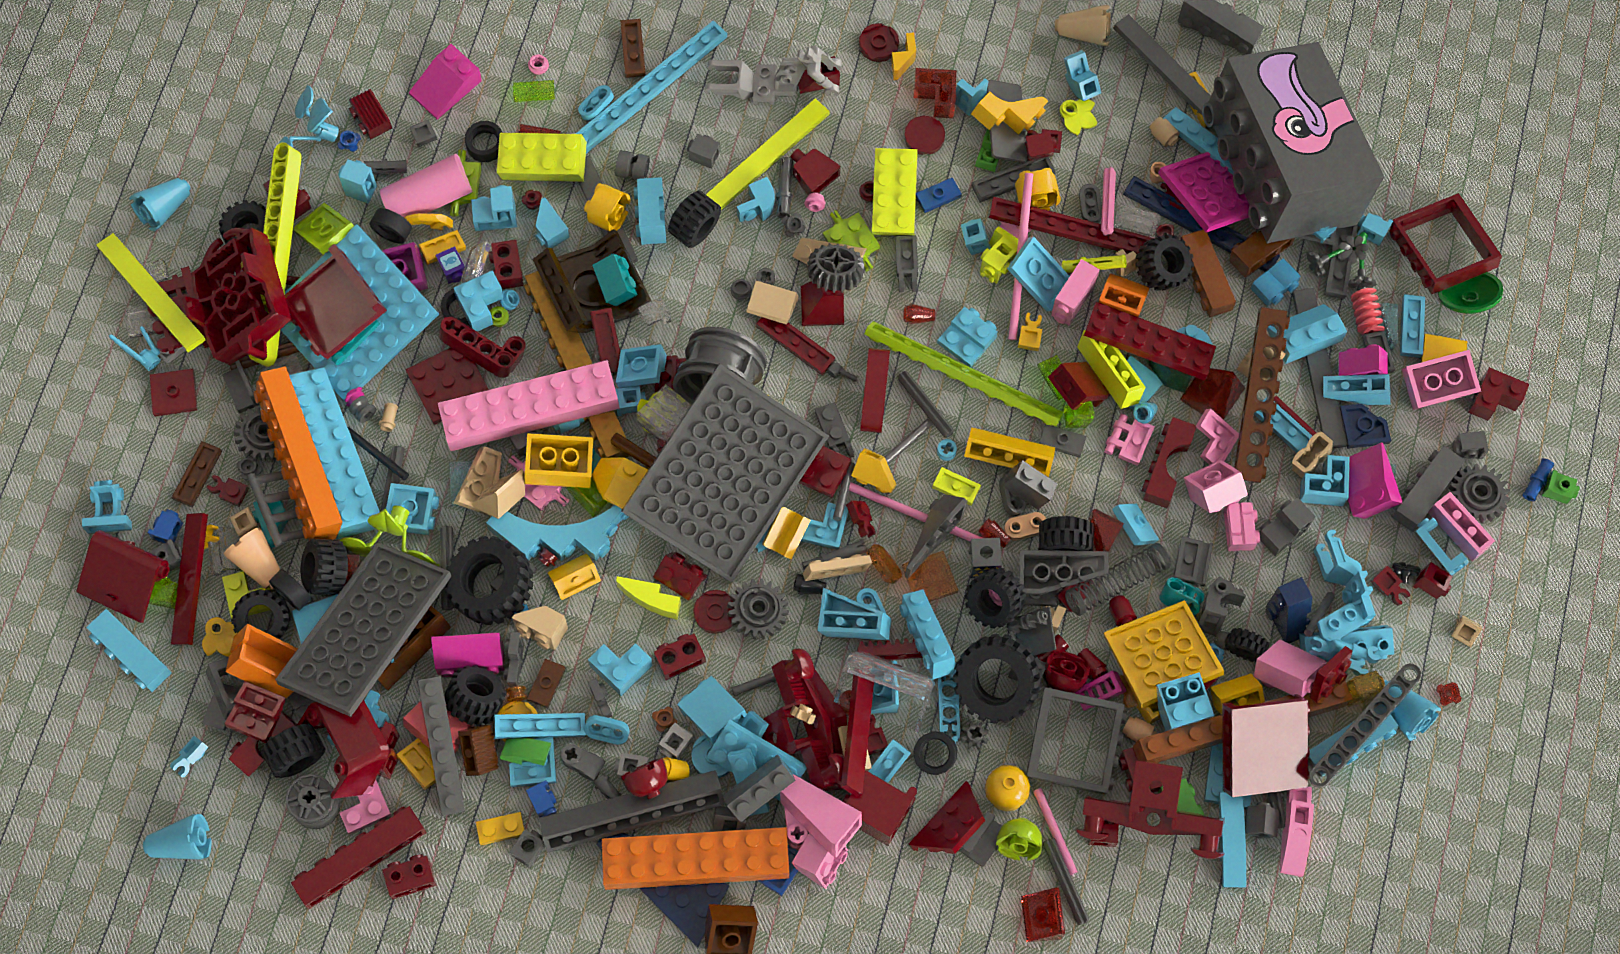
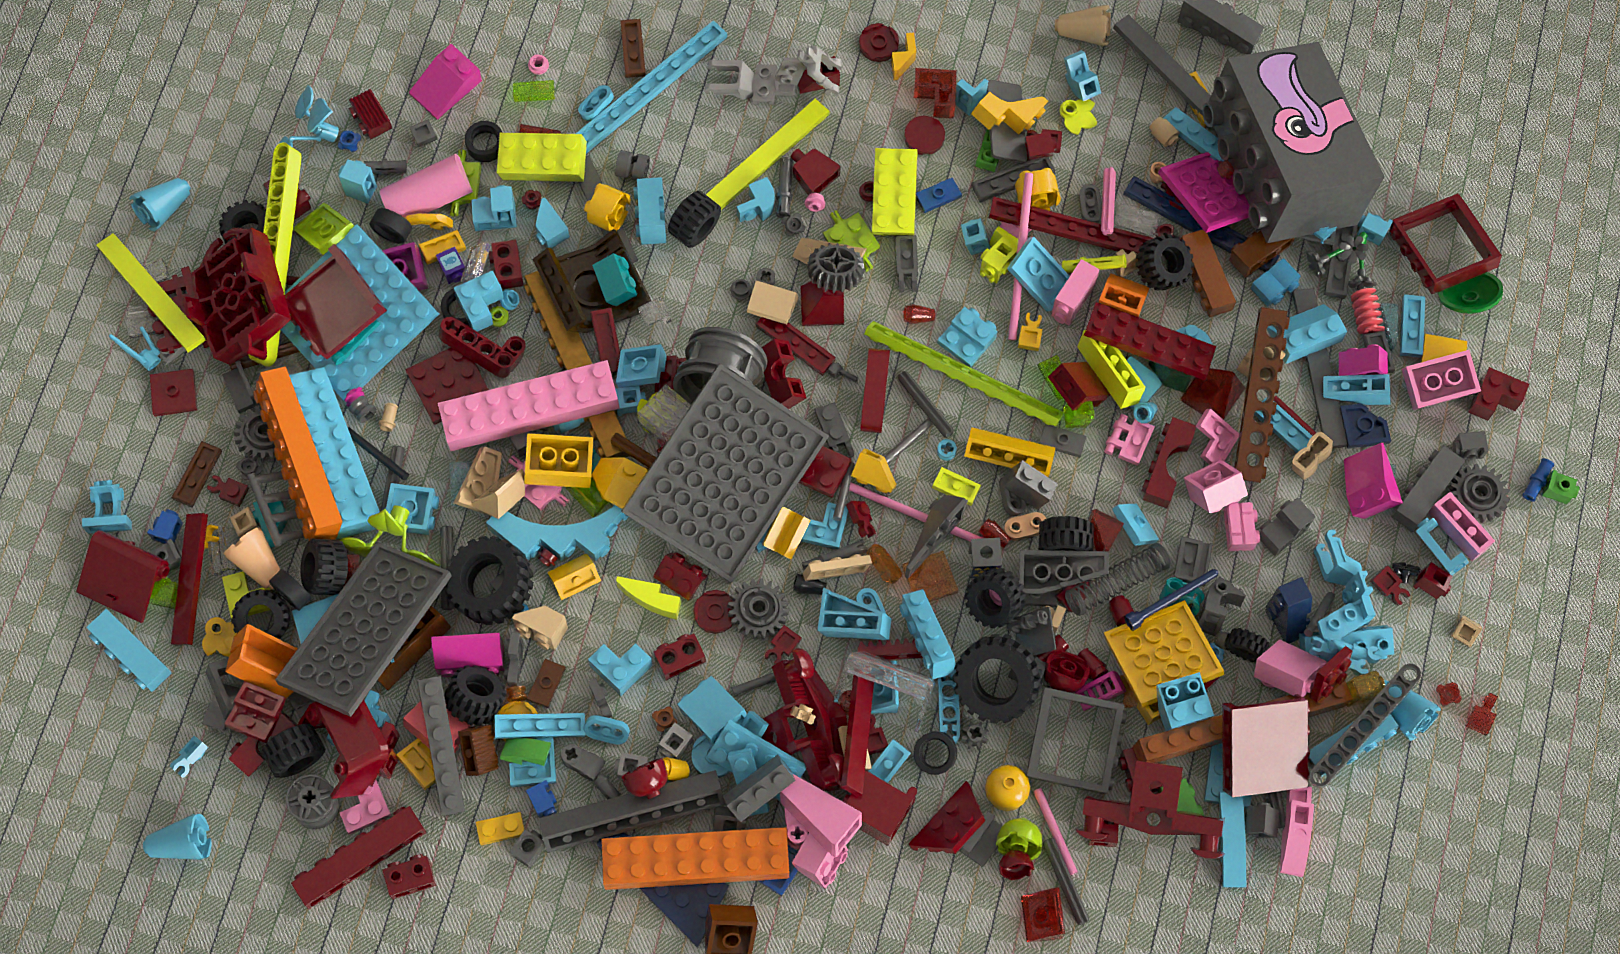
dark grey brick [687,134,720,169] -> none
light nougat brick [1122,716,1157,742] -> none
yellow brick [1210,673,1265,715] -> none
medium azure brick [1300,455,1350,506] -> none
none -> dark red arch [761,339,807,409]
none -> dark red plate [765,625,802,665]
none -> dark red hair [998,850,1035,880]
none -> dark blue piece [1124,569,1219,631]
none -> clear red plate [1217,160,1234,180]
none -> clear red plate [1465,693,1498,736]

